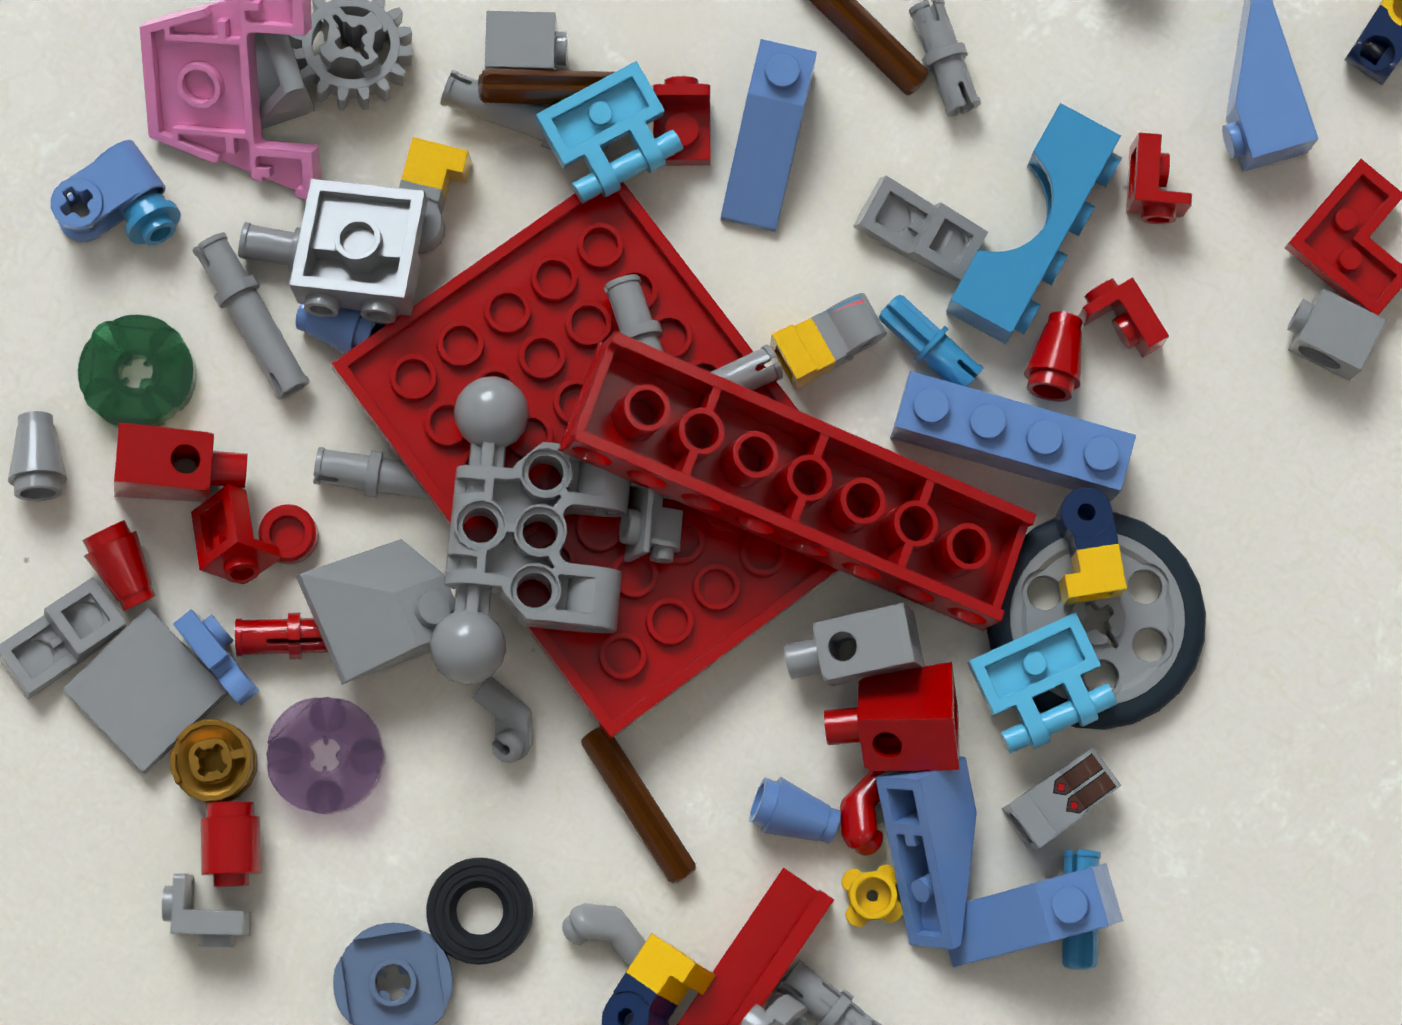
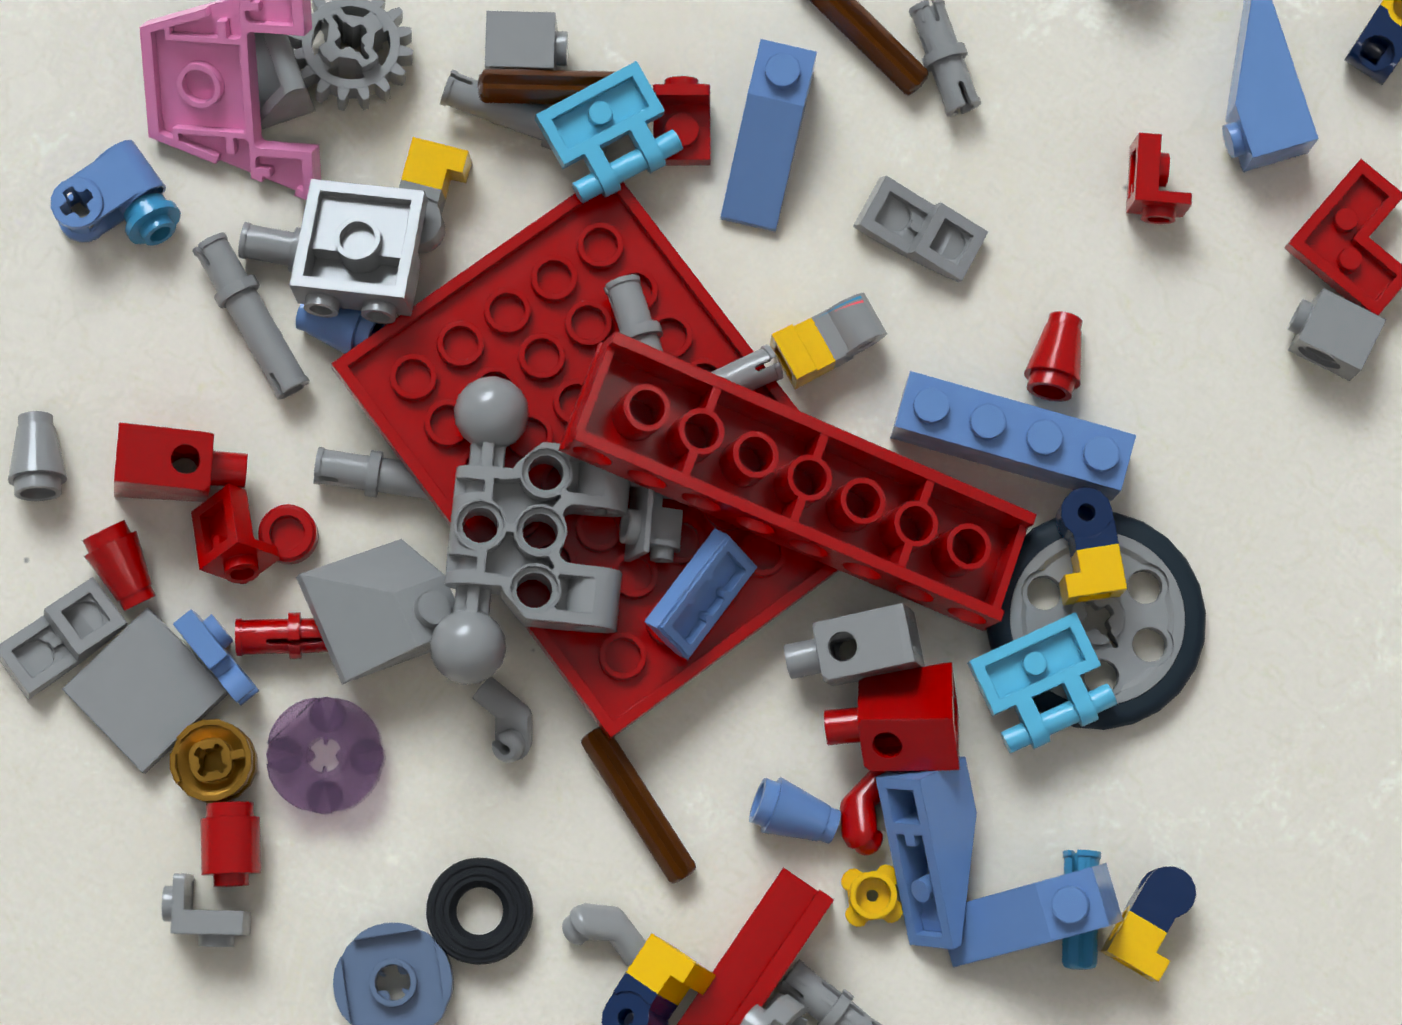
clear green plate [78,315,197,428] -> none
dark azure axle [879,295,984,387] -> none
dark azure arch [946,103,1122,344] -> none
light grey leg [1002,747,1121,851] -> none
red bracket [1078,277,1169,358] -> none
none -> medium blue plate [644,529,757,660]
none -> leg [1100,866,1196,982]

